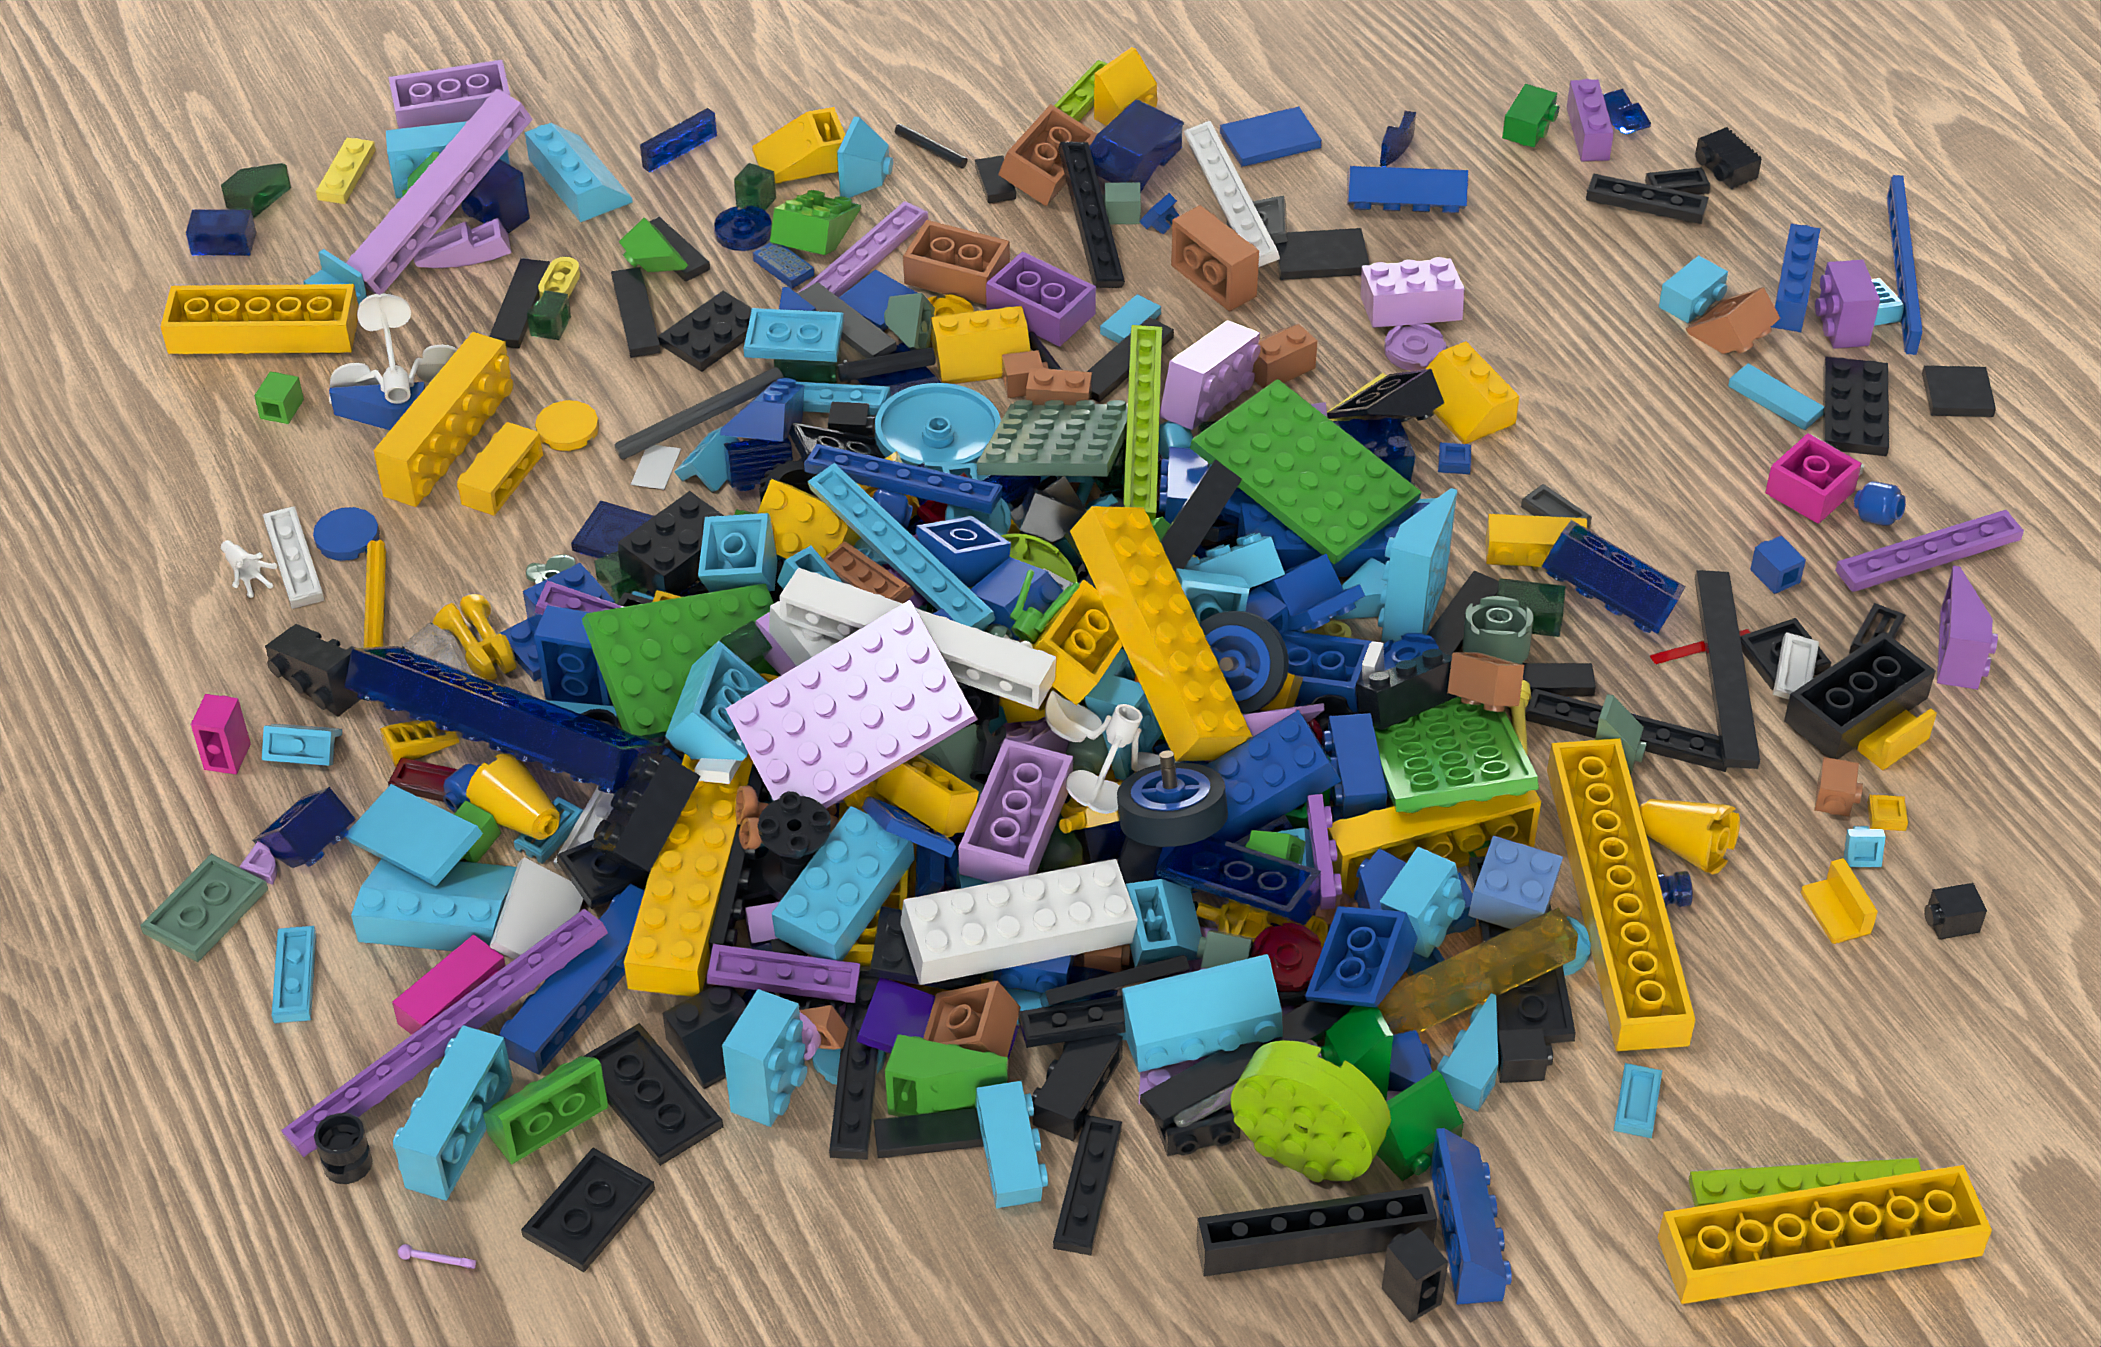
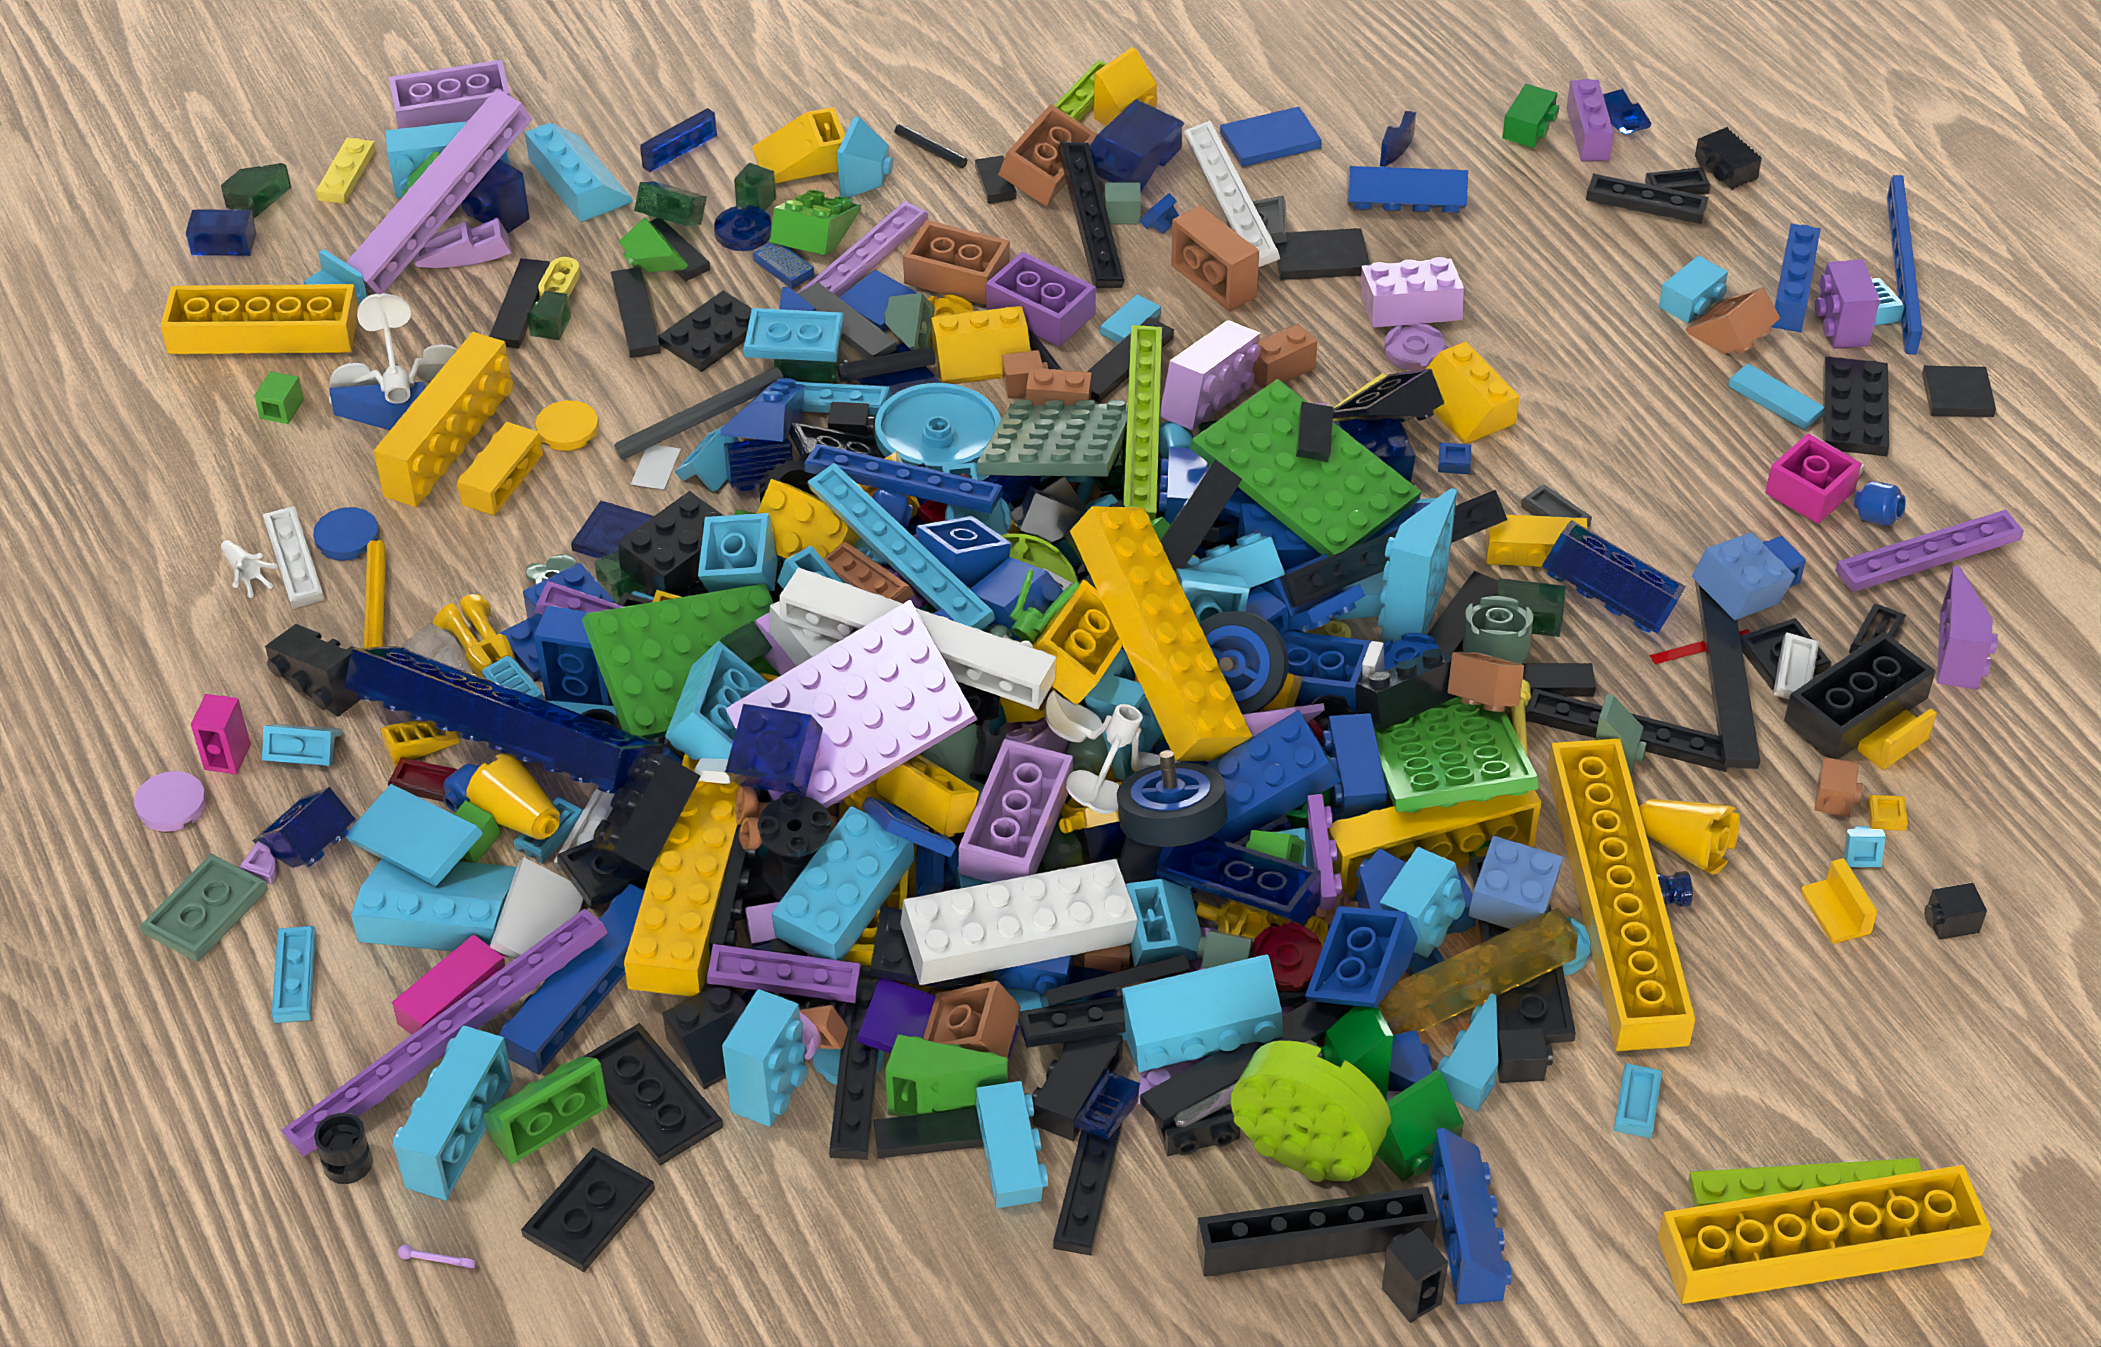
none -> lavender tile [134,771,207,832]
none -> medium azure slope [482,656,545,715]
none -> clear green brick [634,181,707,226]
none -> clear blue brick [725,703,823,796]
none -> clear blue slope [1073,1070,1140,1139]
none -> black tile [1279,490,1508,609]
none -> black tile [1296,401,1334,462]
none -> medium blue brick [1691,532,1795,620]

